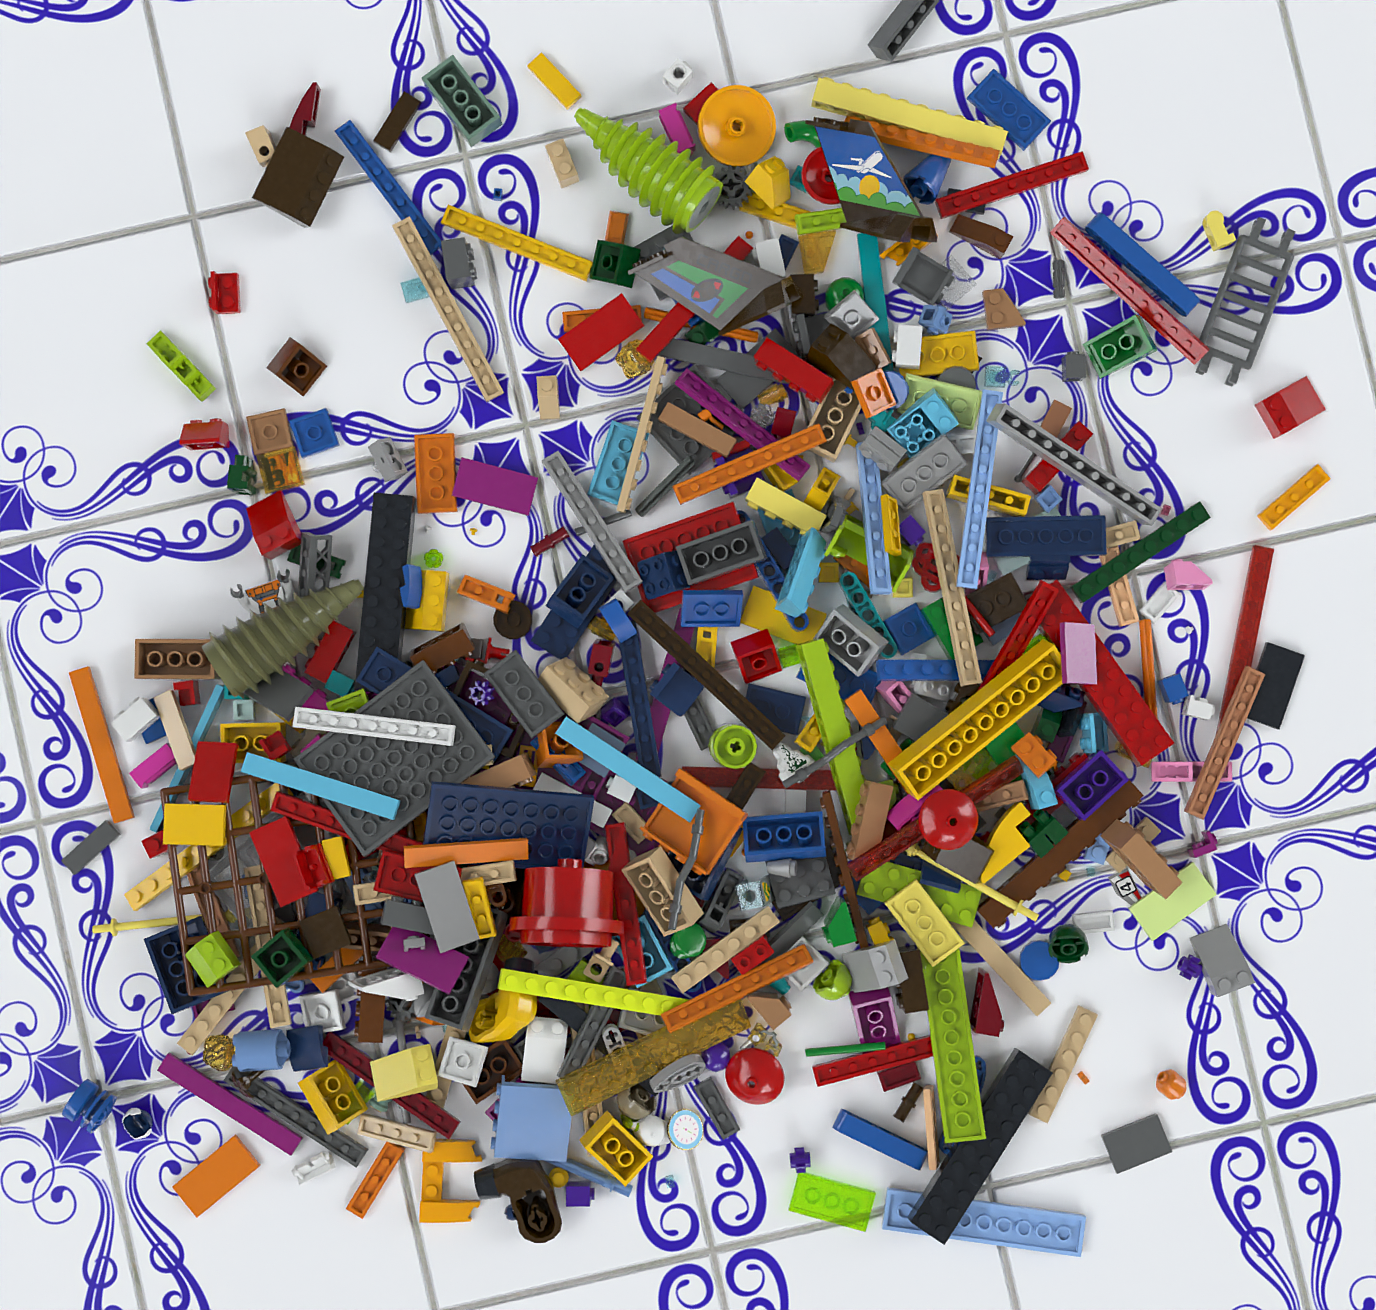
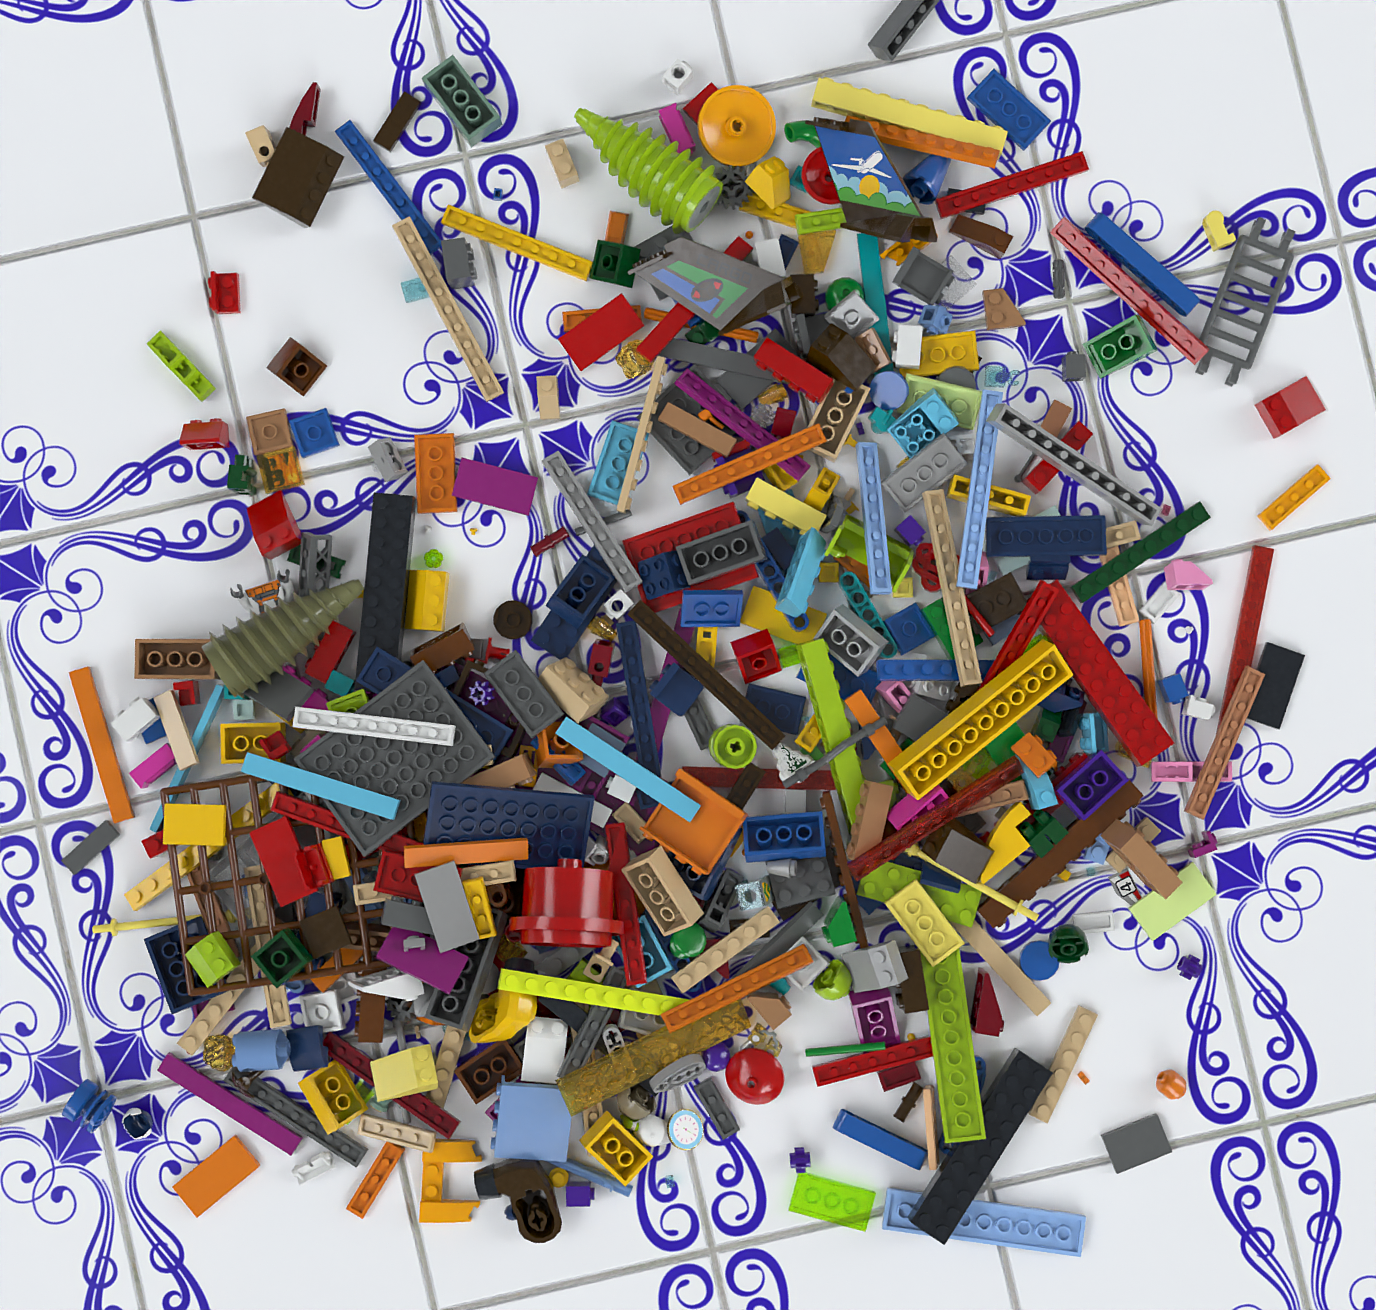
red tile [188,741,239,803] -> none
blue slope [400,564,422,609] -> none
white tile [437,1036,488,1087] -> none
orange plate [457,575,516,614] -> none
yellow tile [527,52,582,110] -> none
blue slope [599,598,637,643] -> none
pearl dark grey axle [635,456,696,517] -> none
dark grey bar [668,809,705,930] -> none
red bracket [731,934,774,975] -> none
orange tile [851,368,896,419] -> none
light grey brick [858,426,907,472] -> none
yellow brick [865,916,894,945] -> none
yellow tile [880,494,902,557] -> none
red dish [918,789,978,850] -> none
medium blue tile [1034,484,1063,513] -> none
tile [1060,622,1097,685] -> none
light grey slope [1189,924,1255,997] -> none

